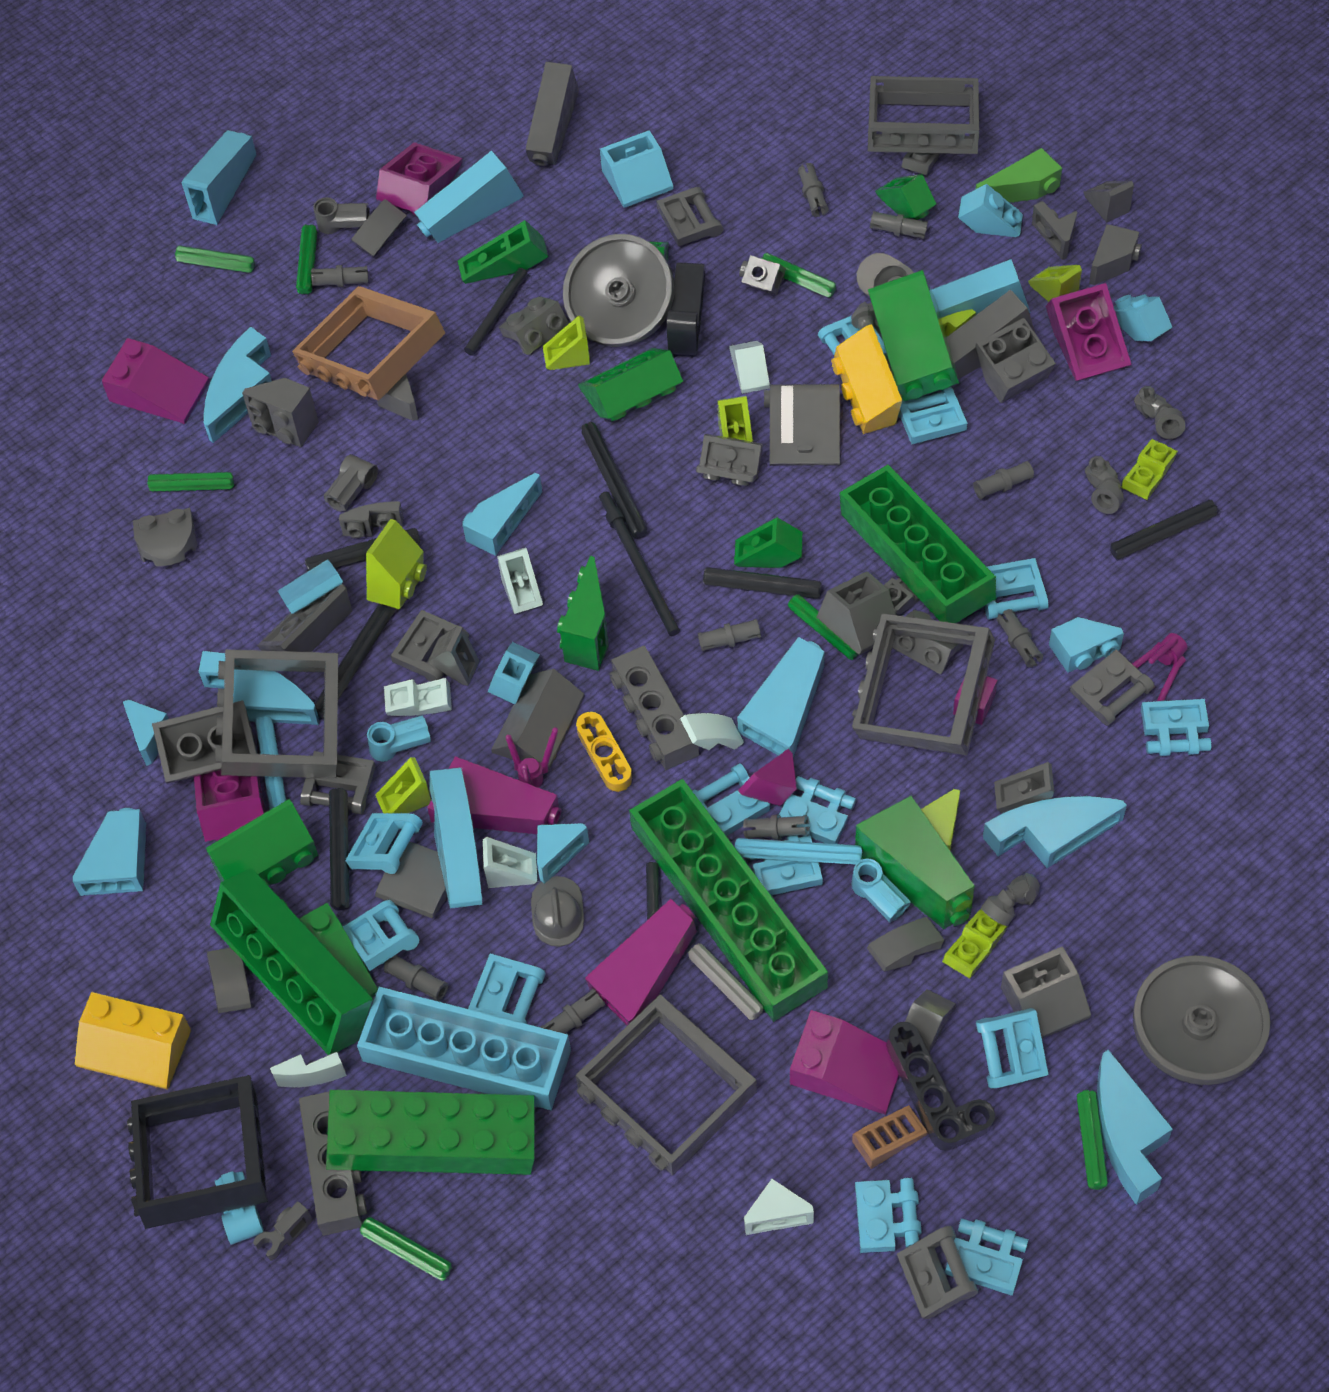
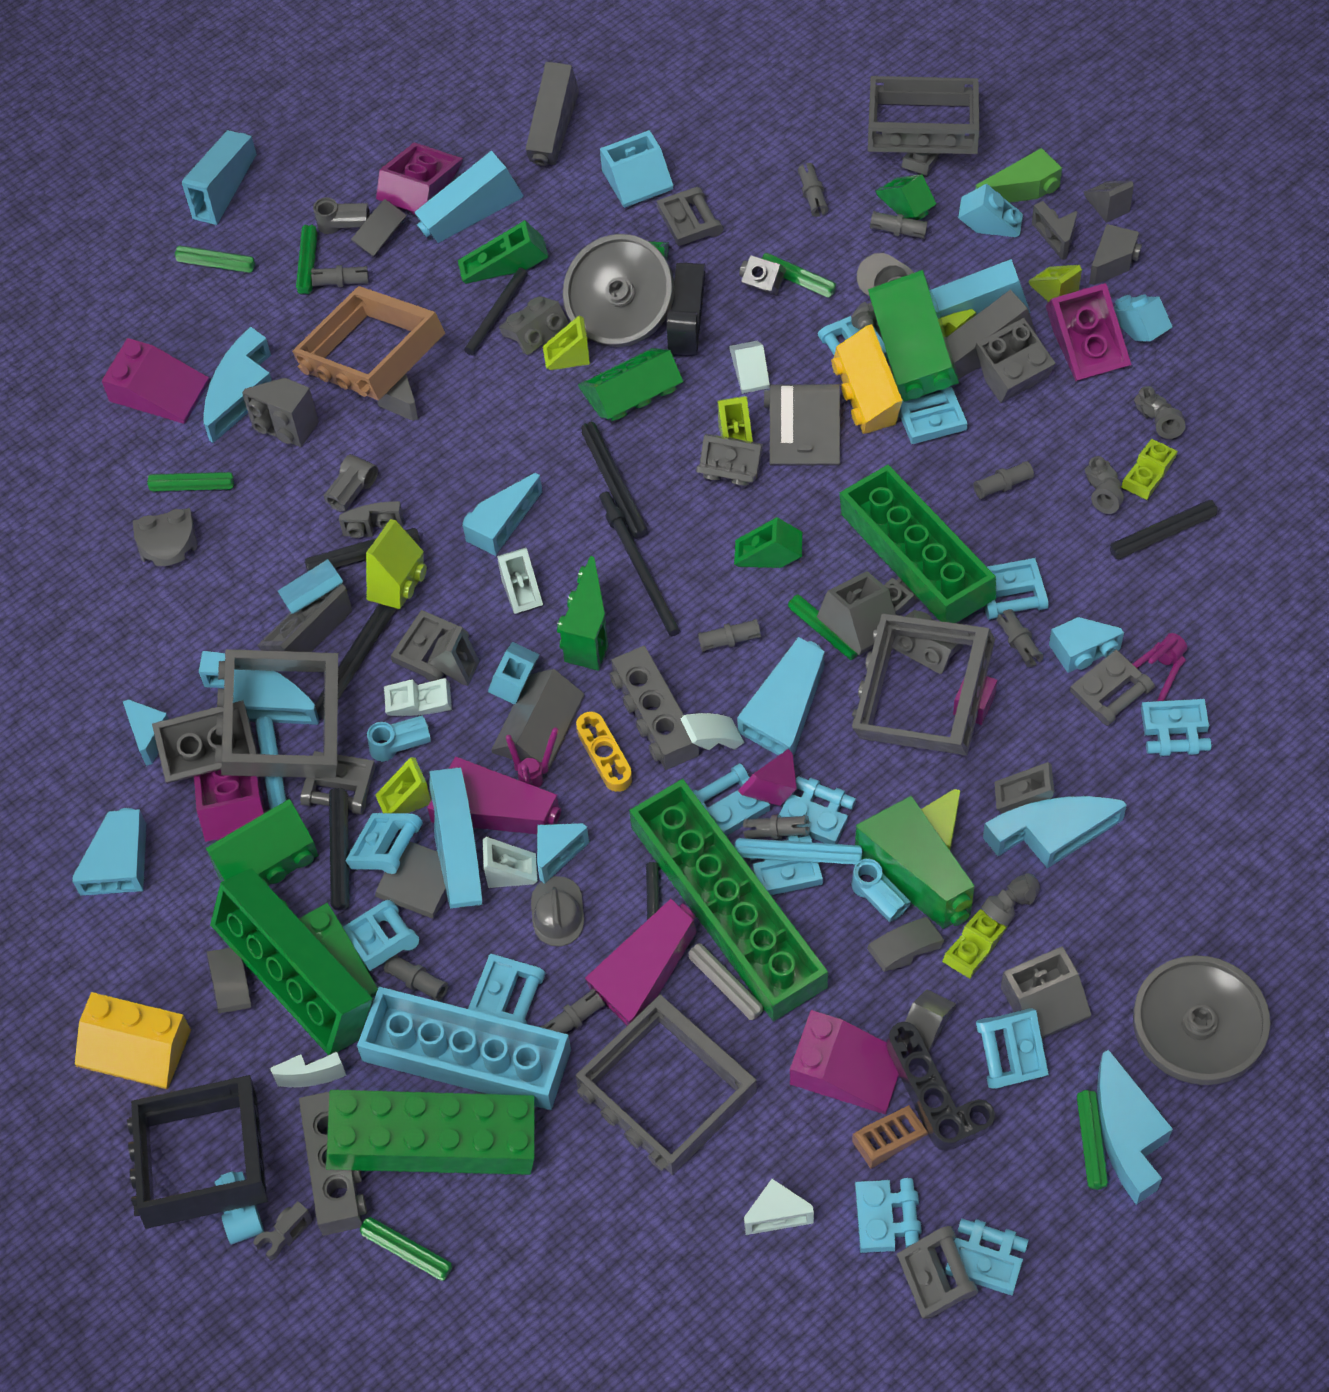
black axle [703,567,822,598] -> none

